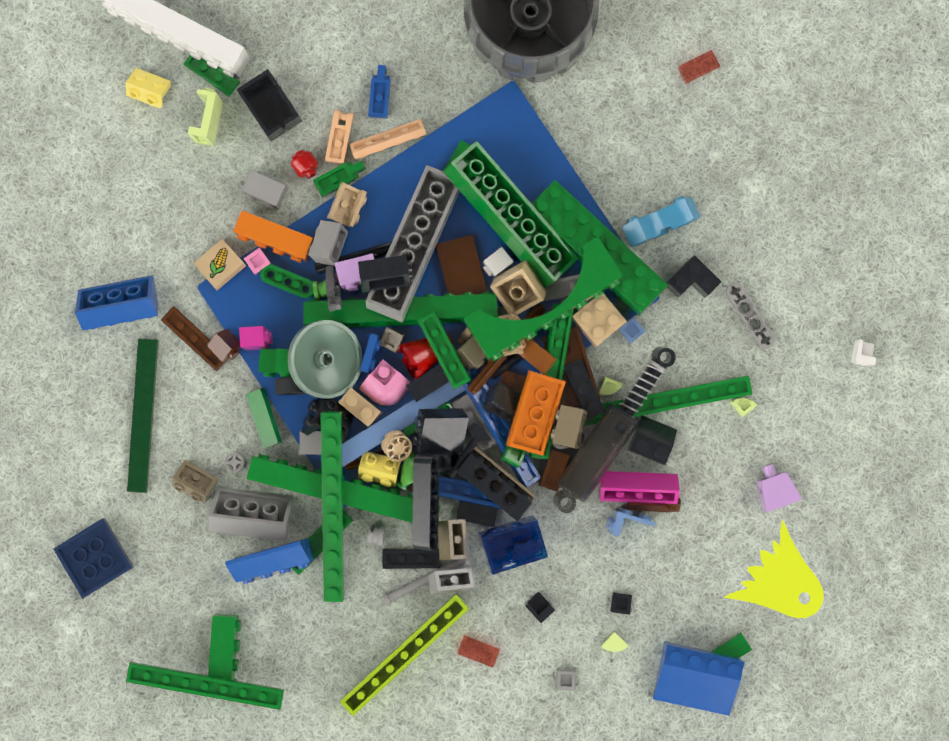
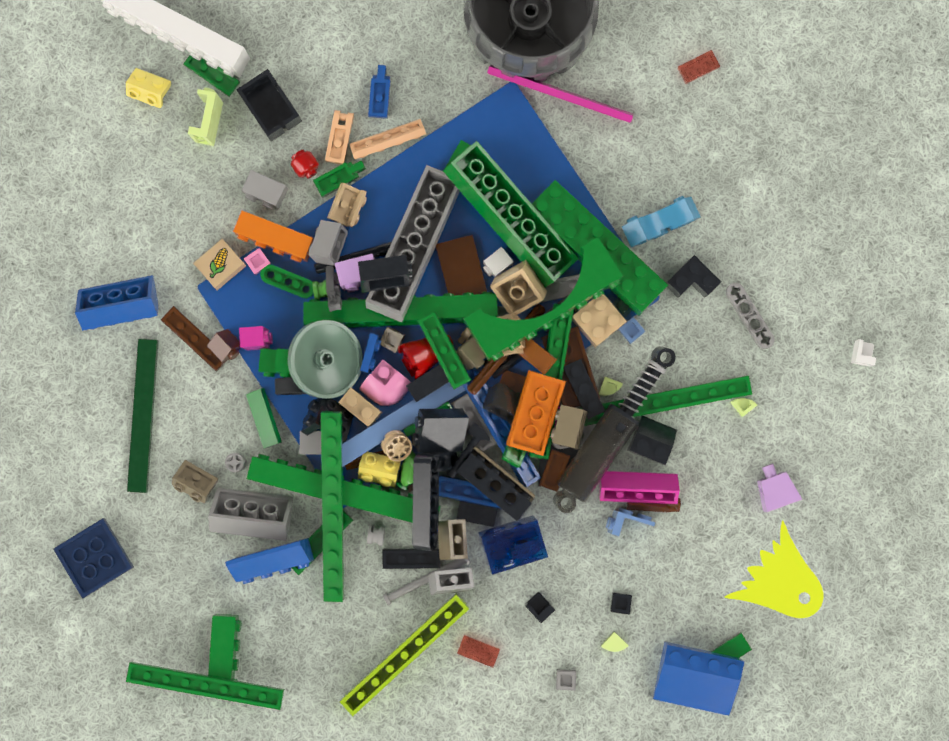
none -> dark pink tile [487,65,633,123]

